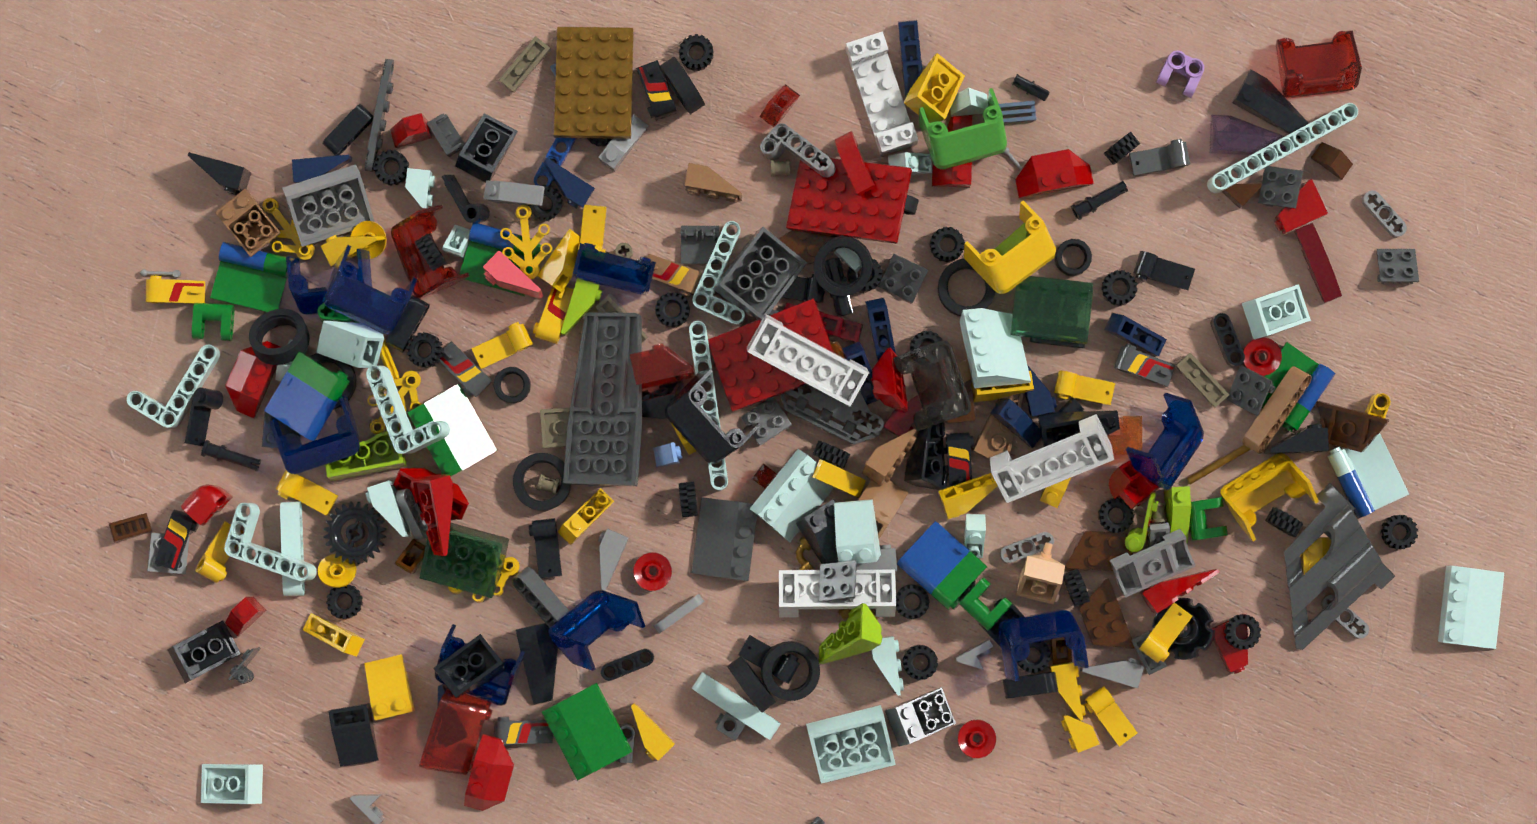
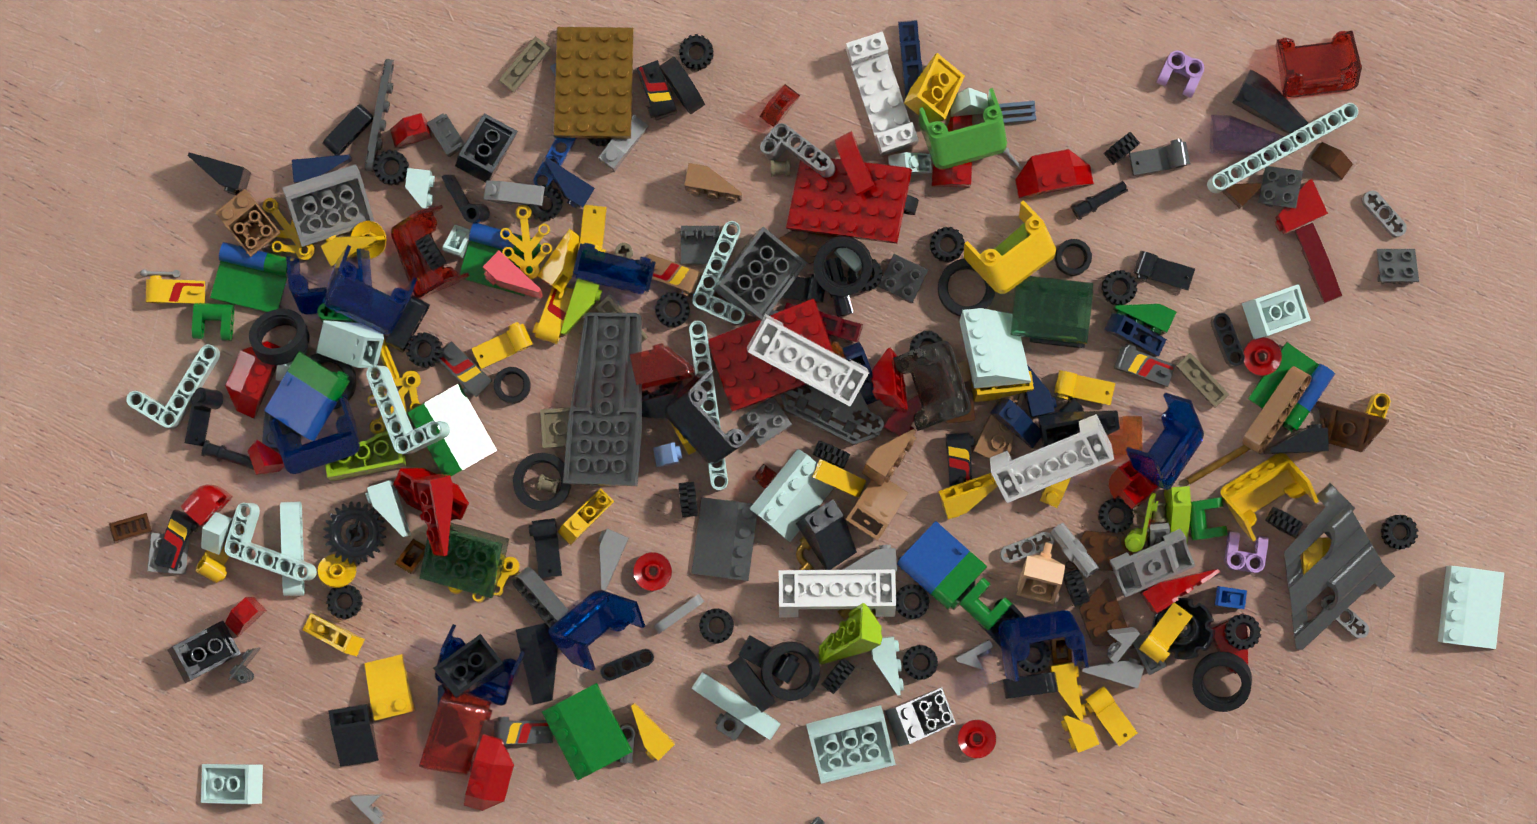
yellow door [276,469,338,516] -> none
light grey beam [396,489,428,540] -> none
hinge [819,560,857,602] -> none
light aqua slope [834,499,881,564] -> none
dark blue slope [865,298,896,361] -> none
black wedge [904,406,948,490] -> none
light aqua slope [964,514,986,558] -> none
black axle [1012,74,1050,101] -> none
dark grey hinge [1226,365,1275,416] -> none
light aqua door [1327,433,1409,519] -> none
none -> light aqua slope [201,512,233,555]
none -> red slope [247,440,289,475]
none -> black tyre [699,608,734,643]
none -> black tyre [821,658,855,694]
none -> light grey piece [1050,523,1099,578]
none -> light grey slope [1107,627,1140,664]
none -> green slope [1113,304,1177,335]
none -> black tyre [1192,652,1252,712]
none -> blue slope [1214,586,1247,609]
none -> lavender piece [1224,531,1268,573]

